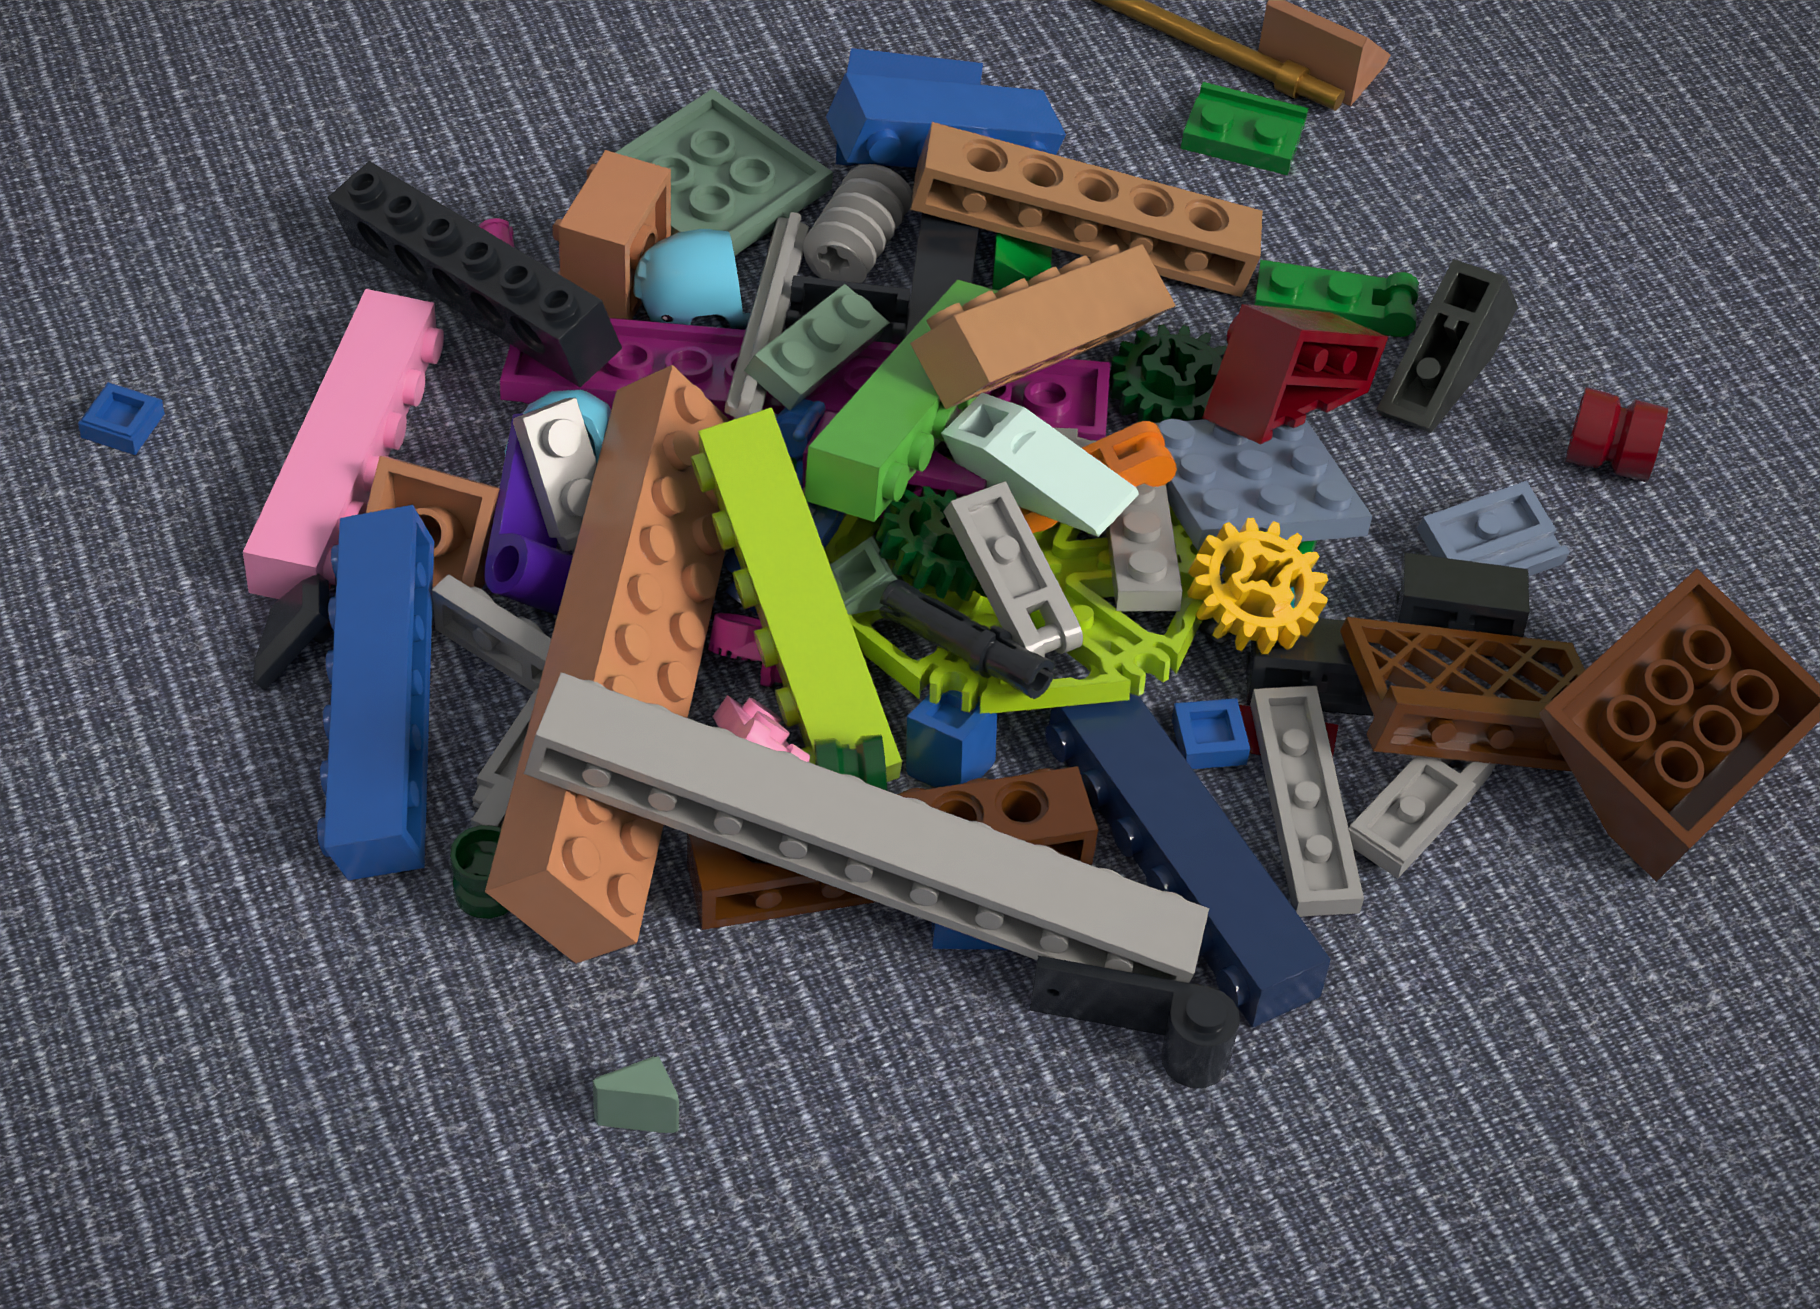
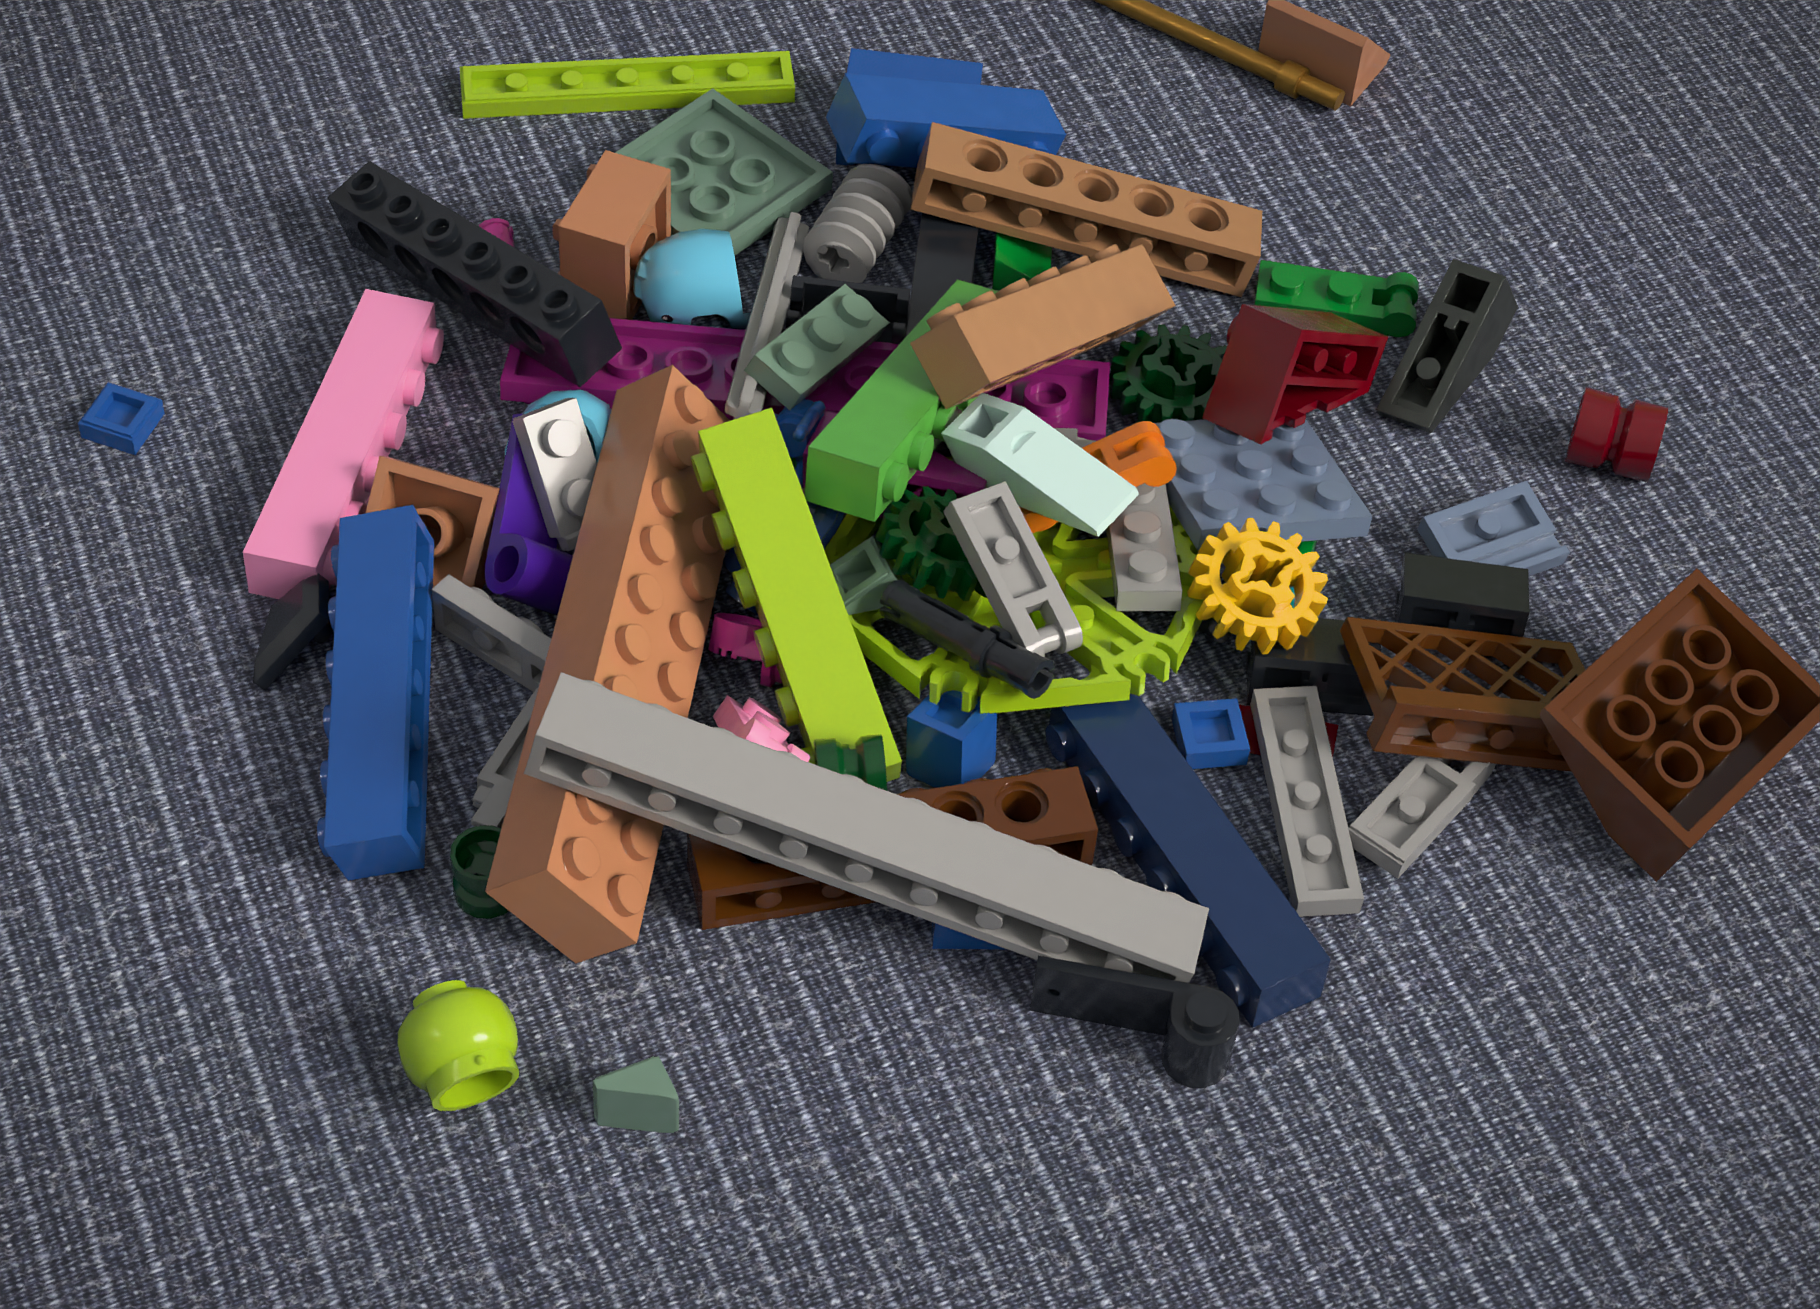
green plate [1181,82,1309,176] -> none
none -> lime piece [398,980,519,1111]
none -> lime tile [459,51,795,119]

